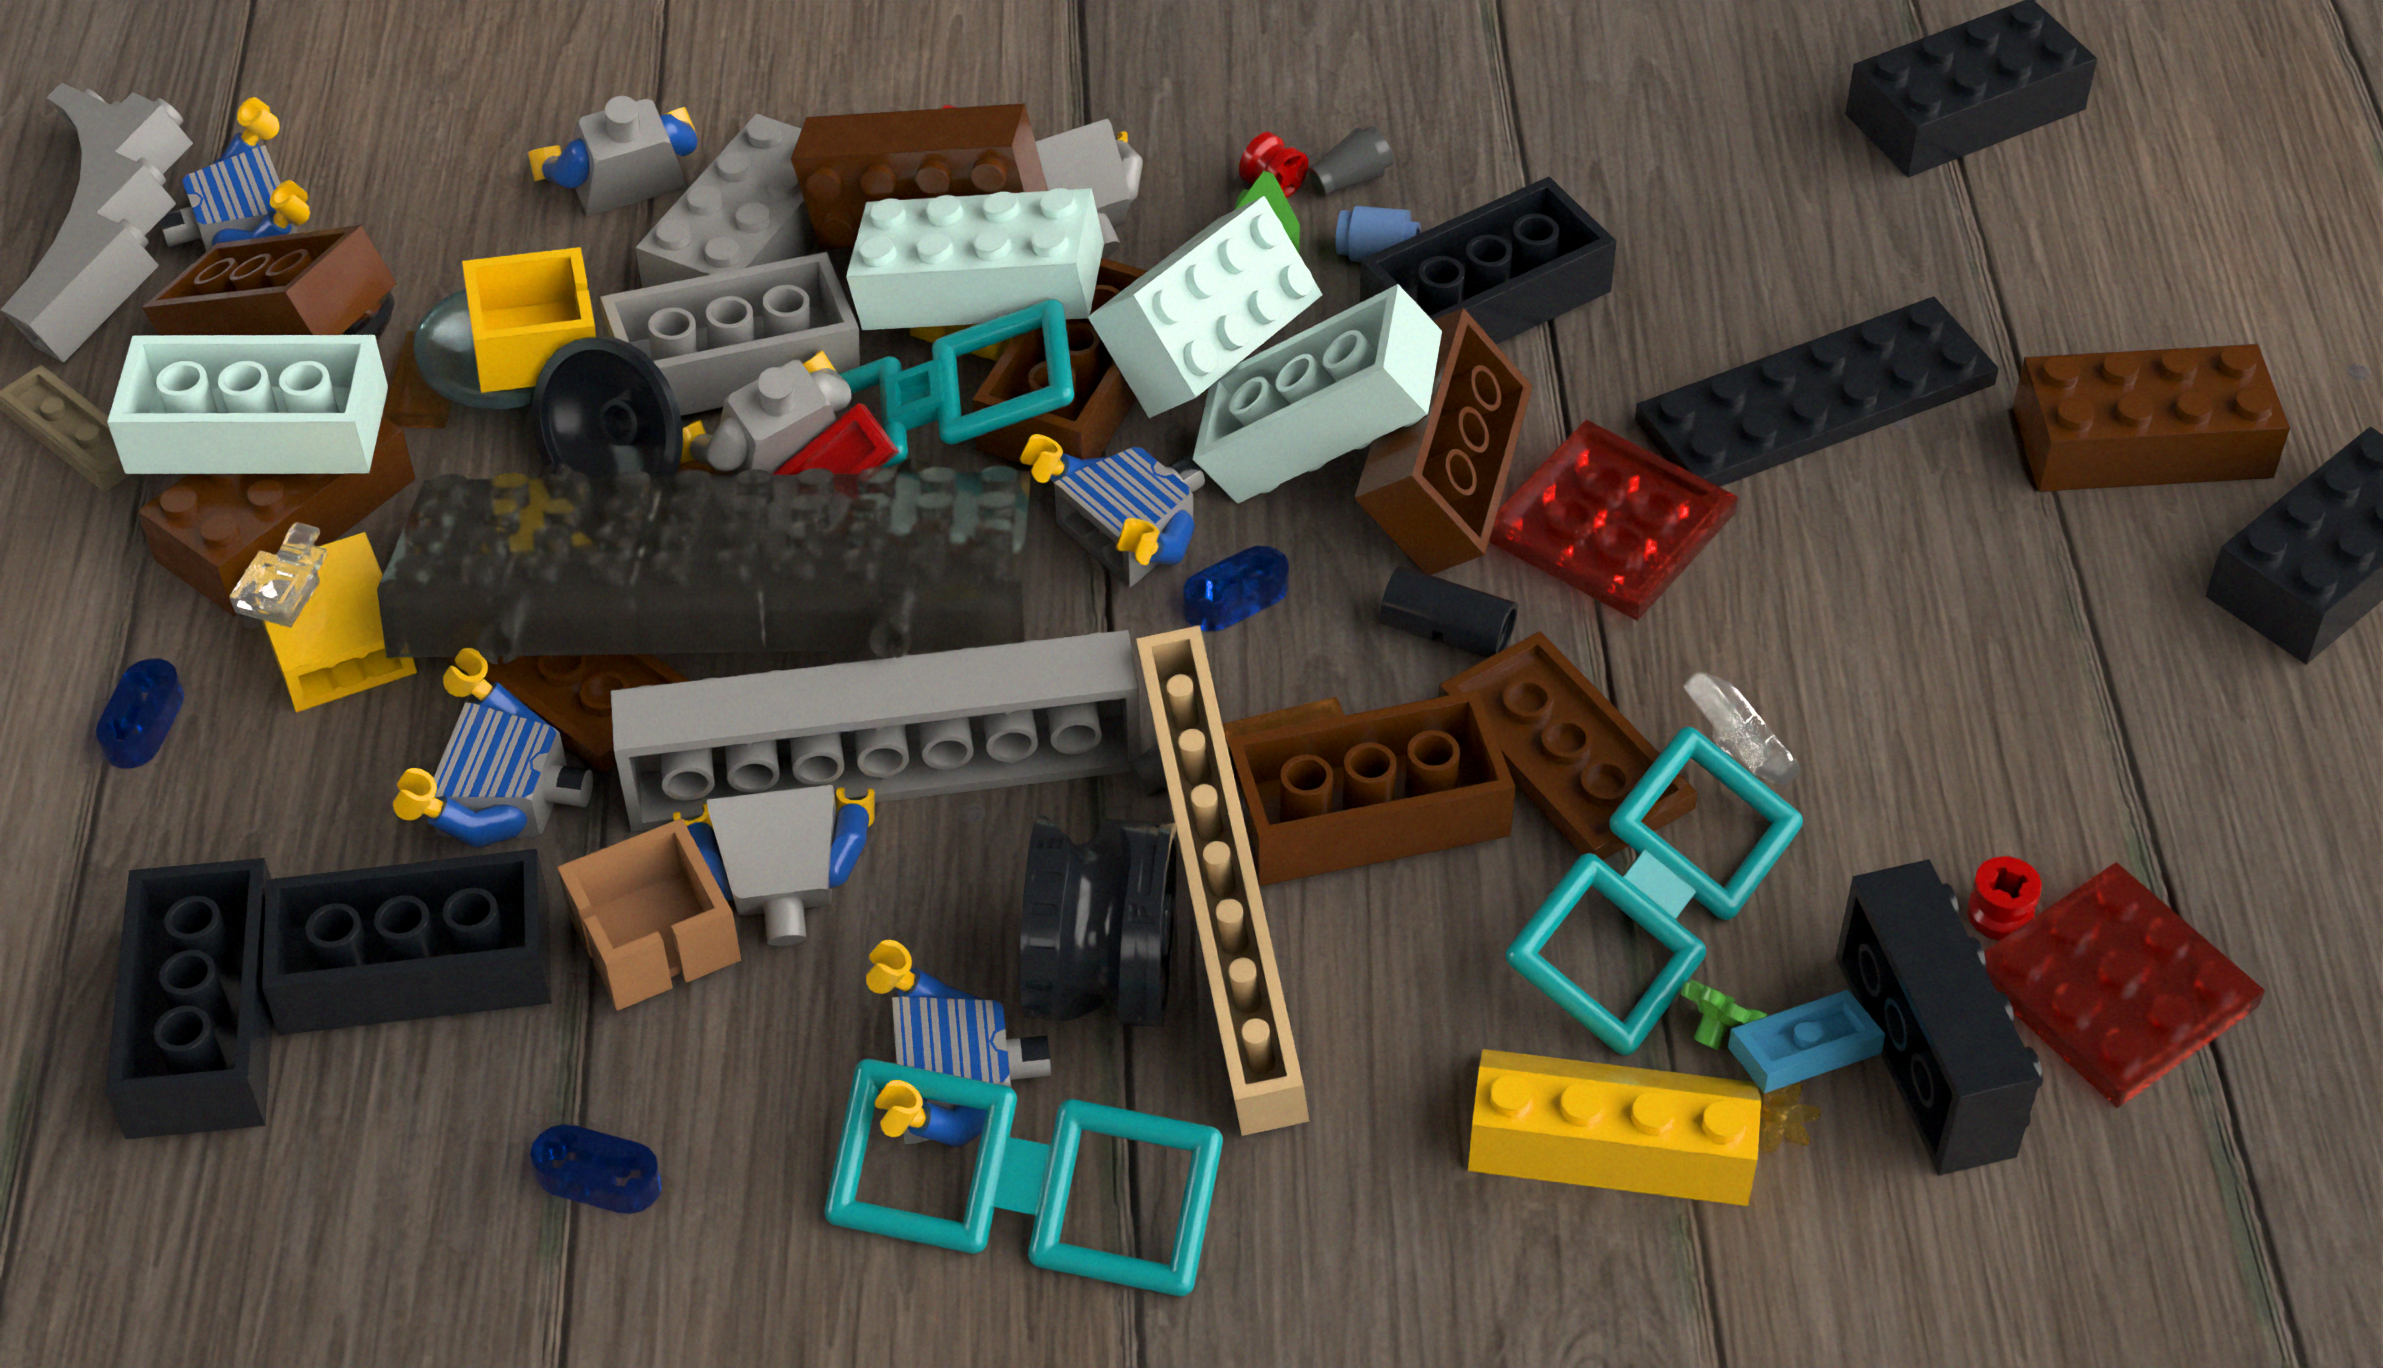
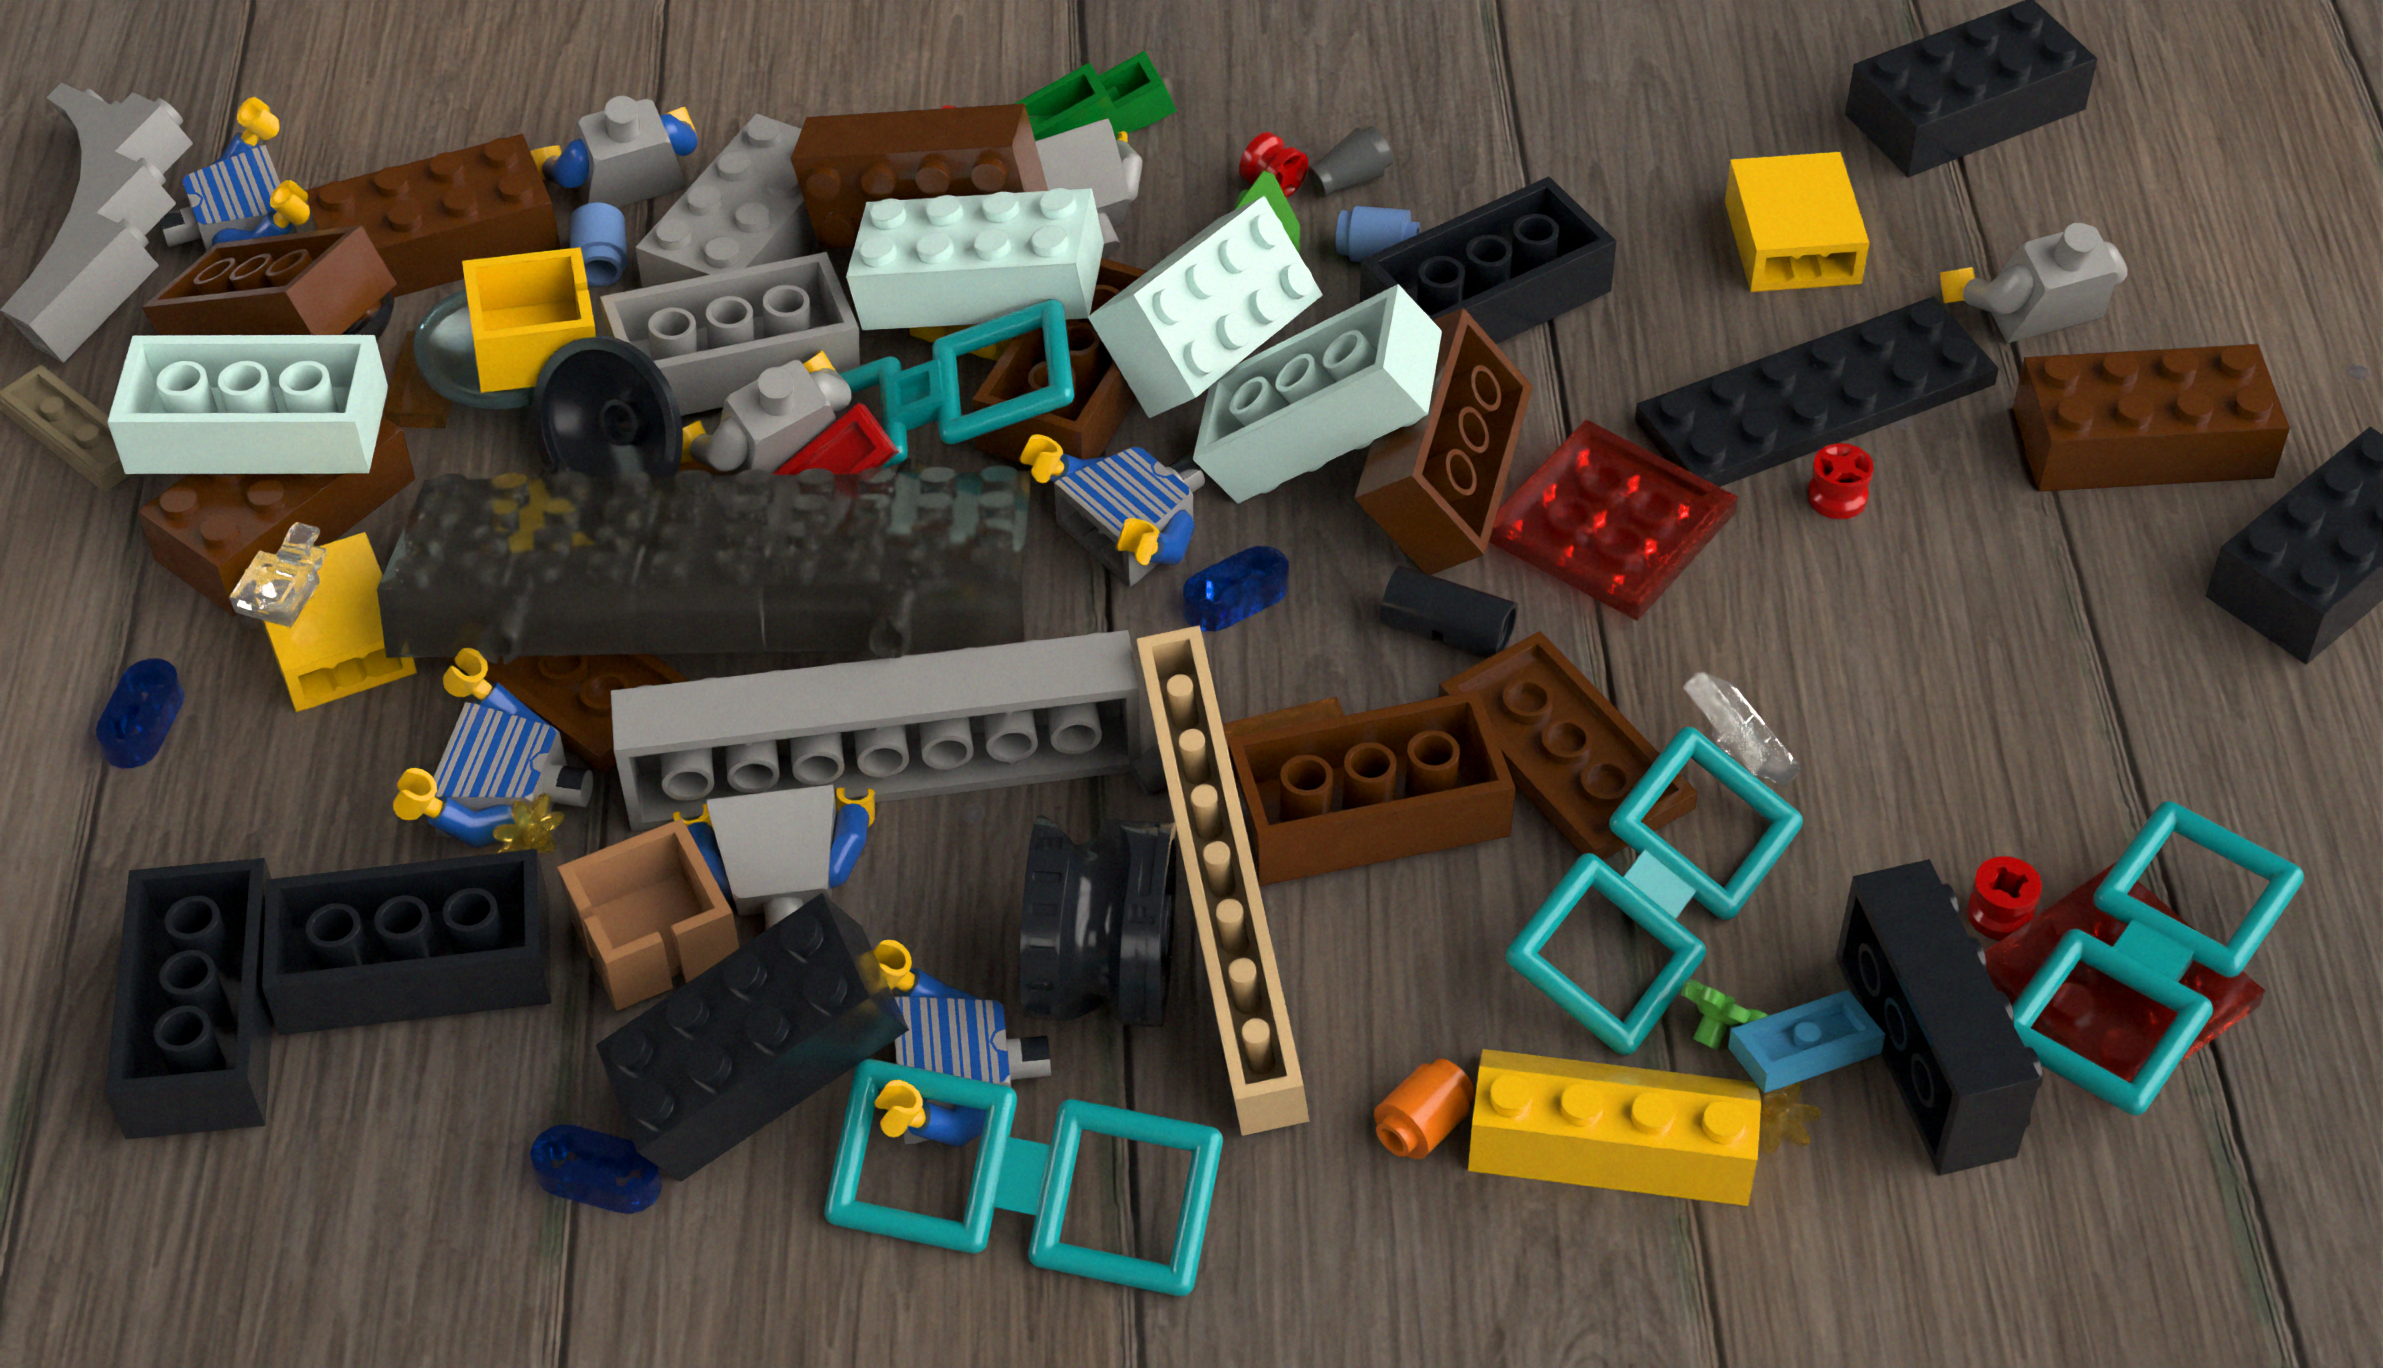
none -> reddish brown brick [304,134,561,298]
none -> clear yellow plant [493,793,565,853]
none -> medium blue brick [569,202,627,287]
none -> black brick [596,893,909,1182]
none -> green slope [1014,50,1177,141]
none -> orange brick [1374,1058,1475,1159]
none -> yellow brick [1725,152,1869,292]
none -> red wheel [1808,443,1874,519]
none -> light grey torso [1939,223,2128,343]
none -> teal bar [2012,801,2304,1116]

